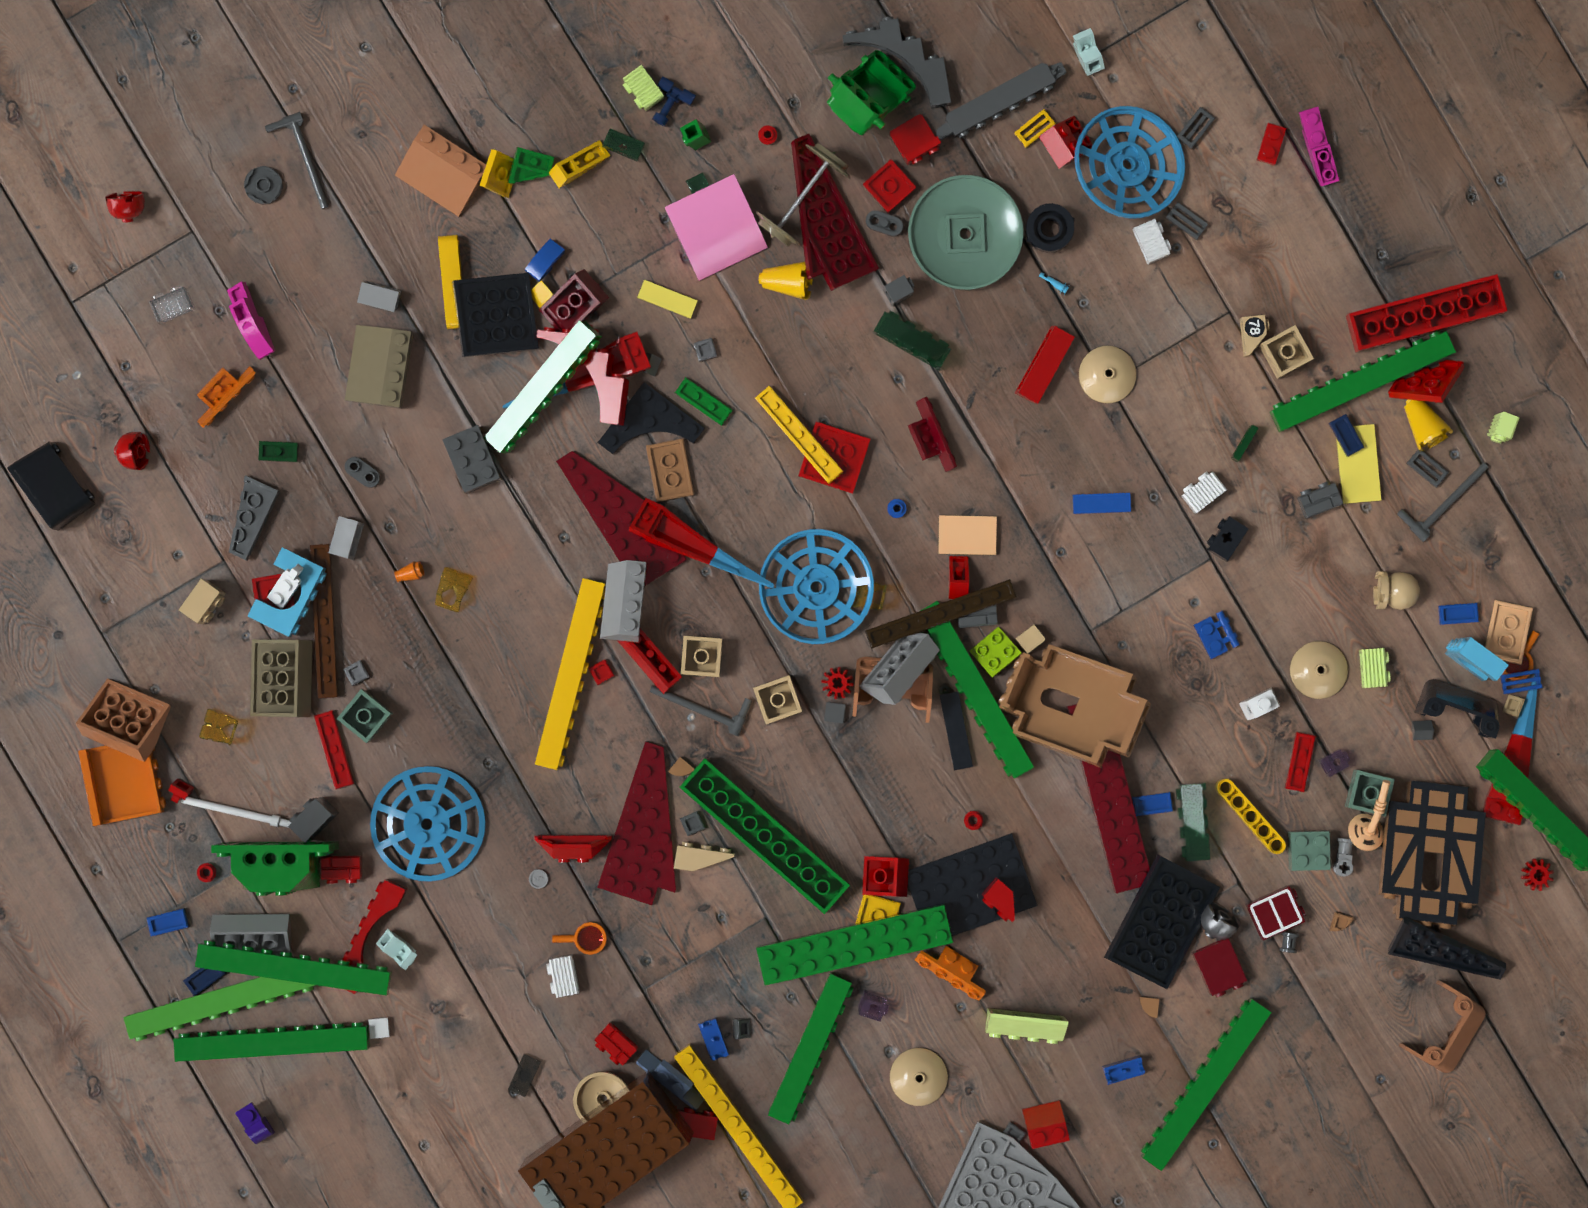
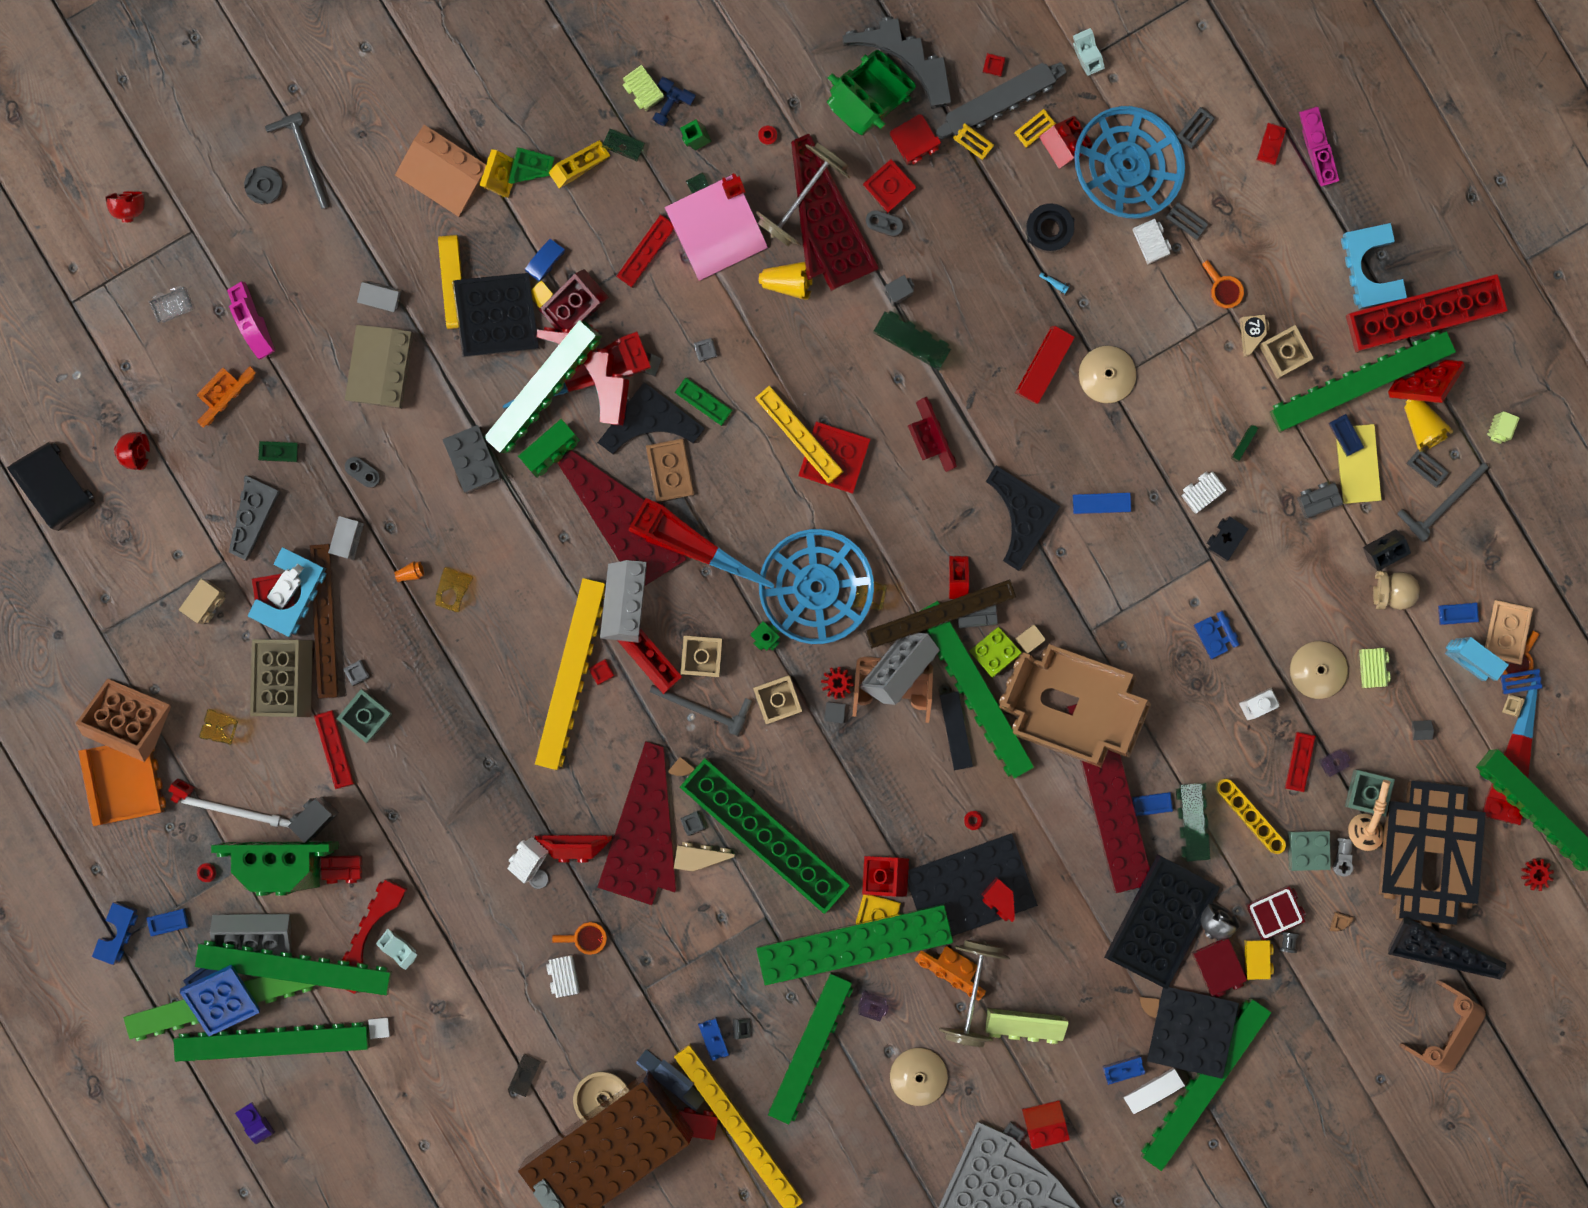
dark azure dish [370,766,486,881] -> none
red brick [594,1021,639,1066] -> none
light yellow tile [637,280,698,319] -> none
blue plate [887,499,906,518] -> none
sand green dish [908,175,1023,290] -> none
light nougat tile [938,515,997,555] -> none
black windscreen [1414,679,1500,739] -> none
none -> blue arch [92,902,138,965]
none -> blue plate [180,965,260,1036]
none -> white brick [507,837,548,884]
none -> green brick [518,419,580,478]
none -> red tile [616,214,674,288]
none -> red tile [722,173,745,199]
none -> green brick [750,621,780,651]
none -> dark tan axle [939,940,1010,1047]
none -> yellow tile [953,123,994,160]
none -> red tile [982,53,1006,77]
none -> black plate [985,465,1060,571]
none -> white slope [1123,1068,1185,1114]
none -> black plate [1147,987,1239,1079]
none -> piece [1202,260,1244,309]
none -> yellow brick [1244,939,1274,980]
none -> medium azure arch [1341,223,1407,309]
none -> black brick [1363,529,1411,571]

